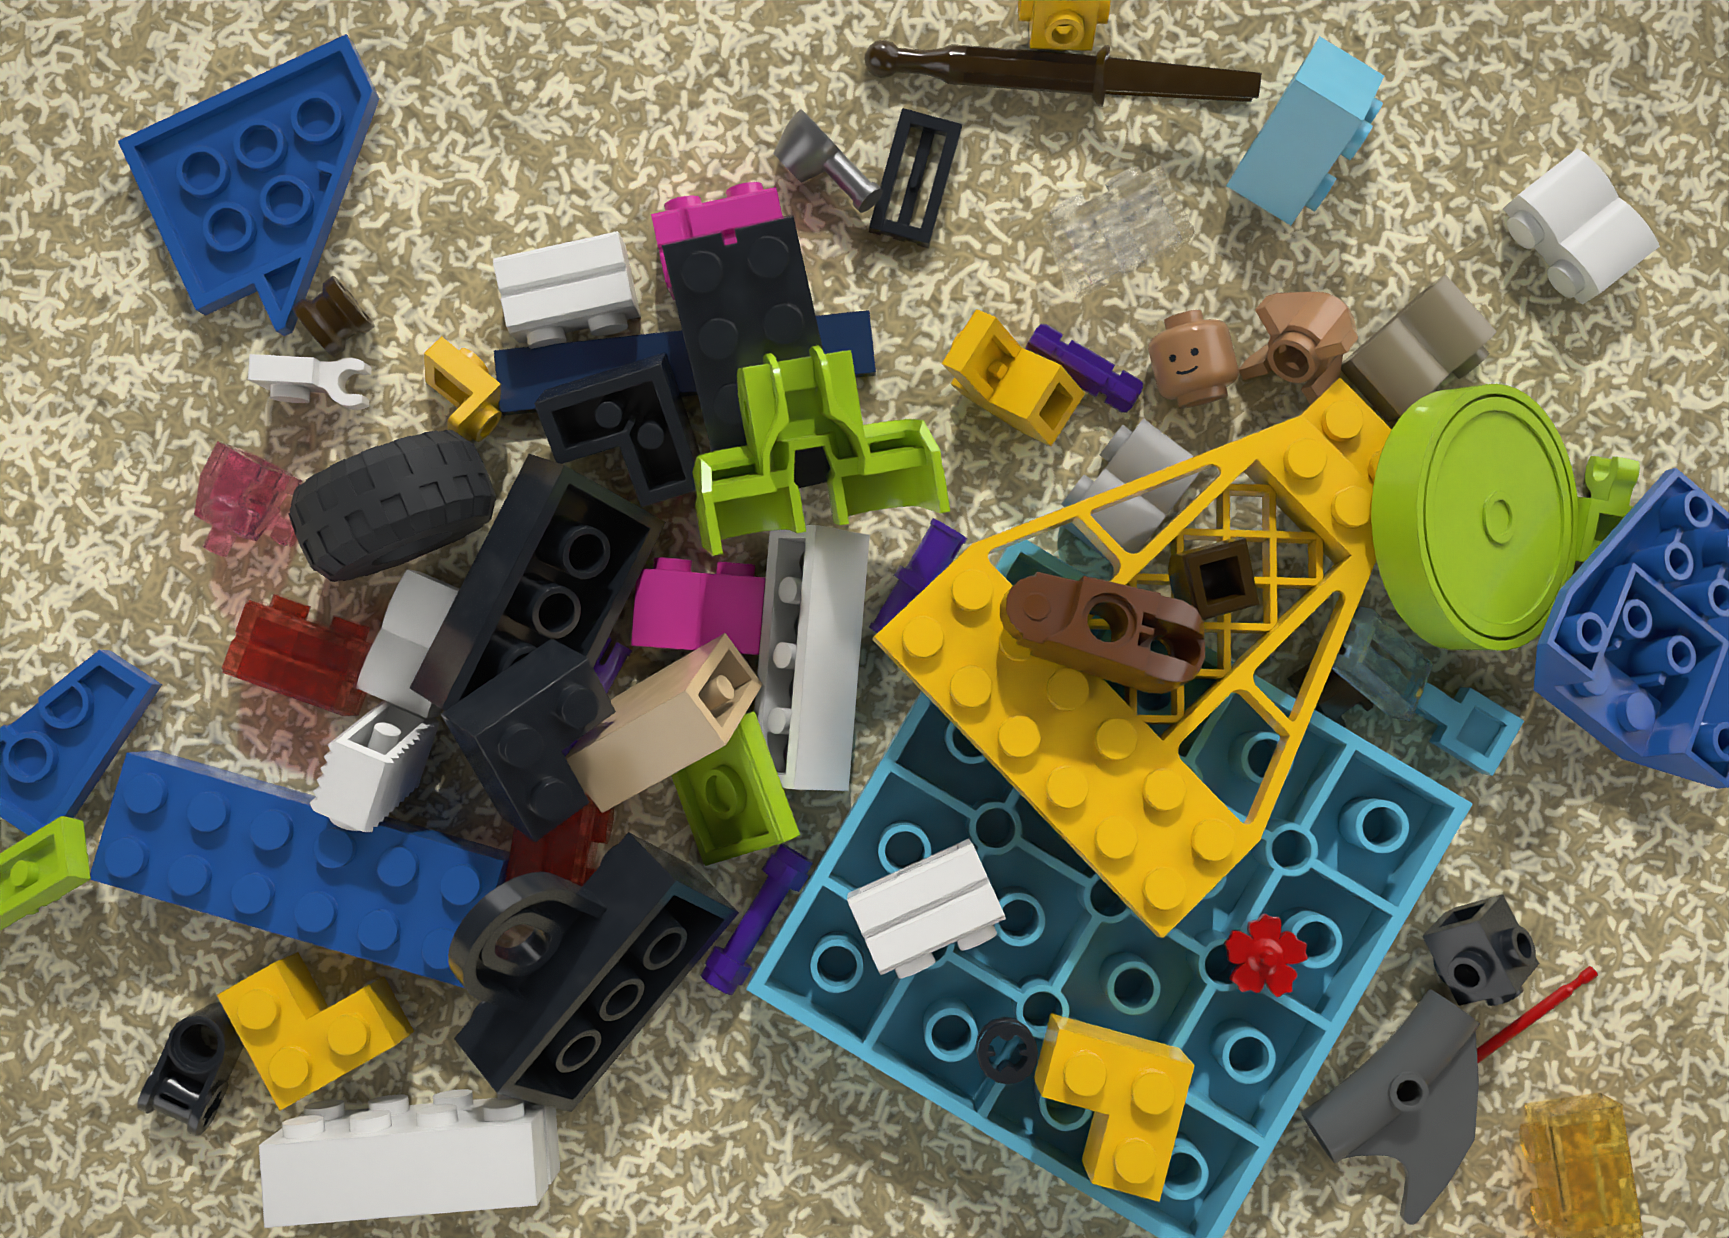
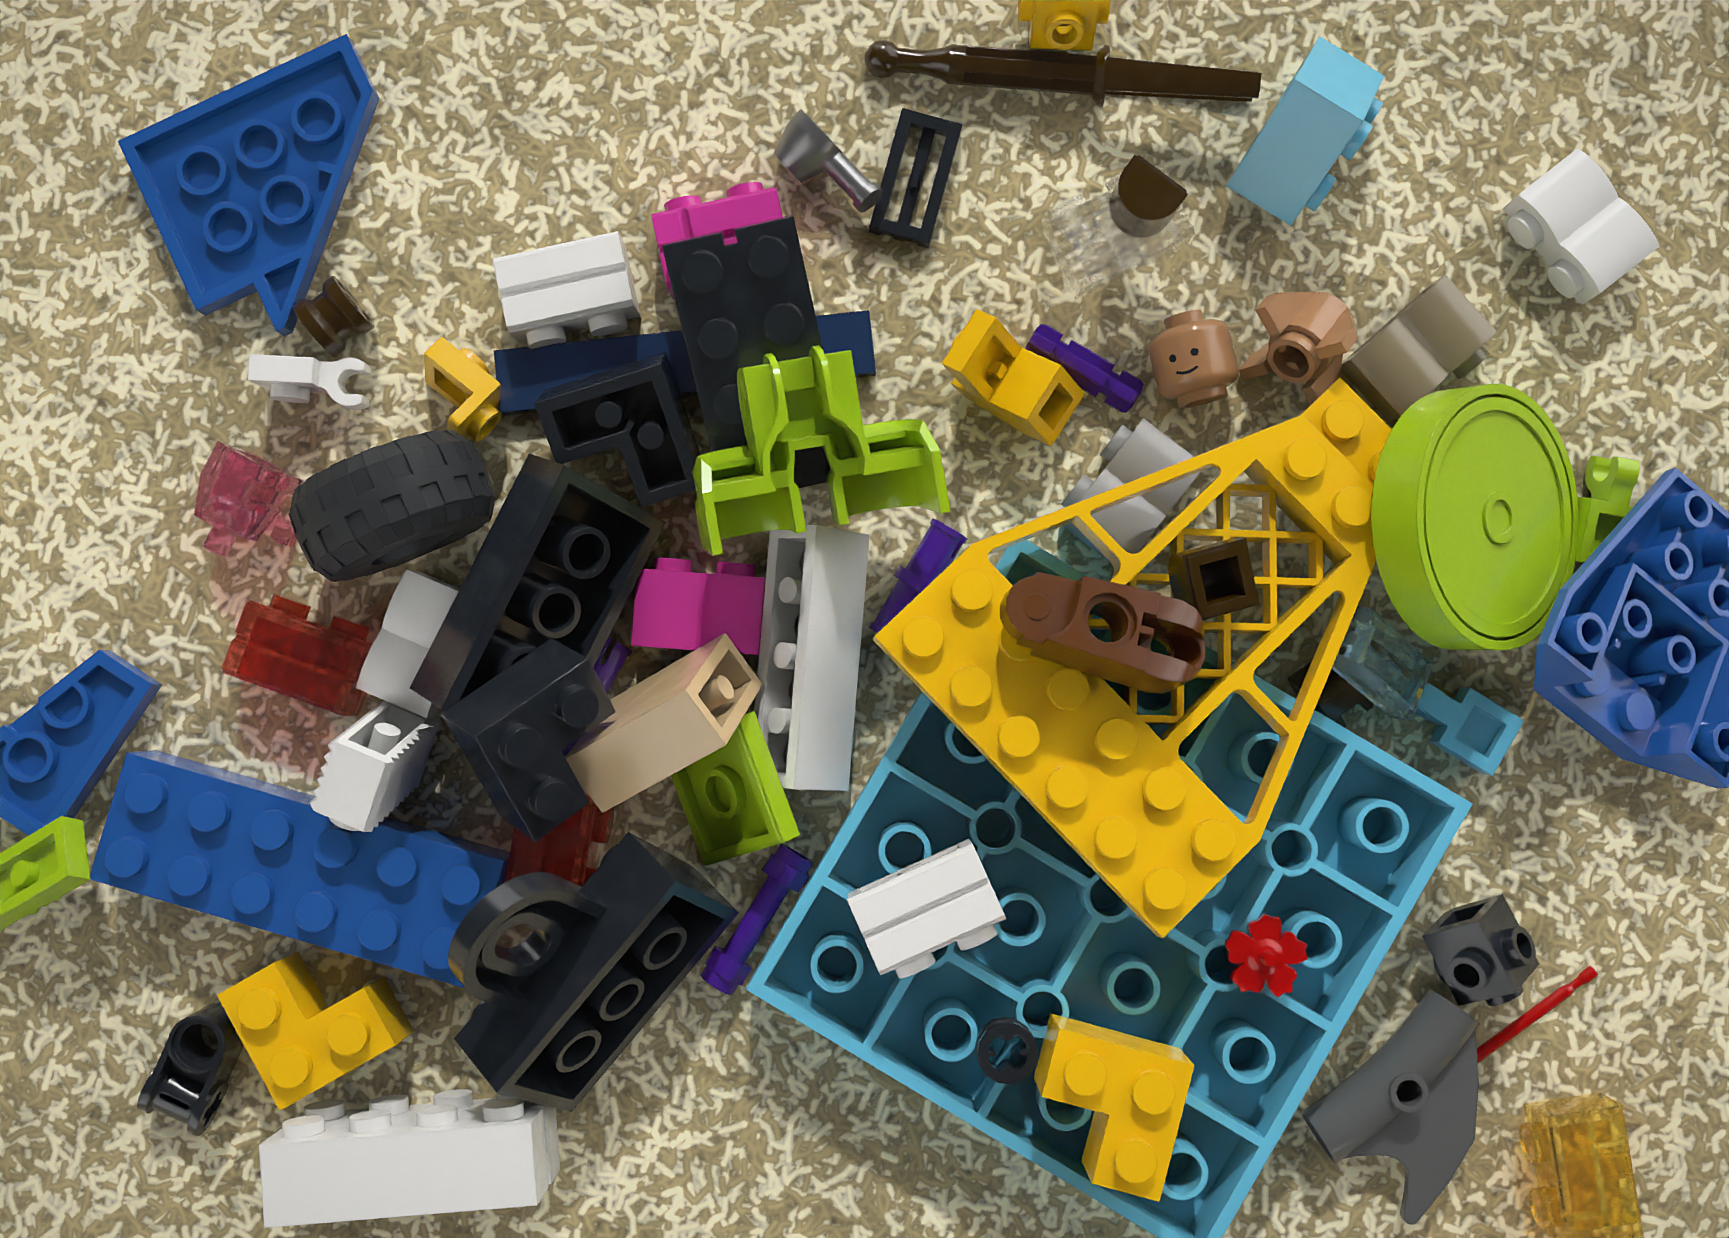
none -> dark brown brick [1109,155,1188,238]

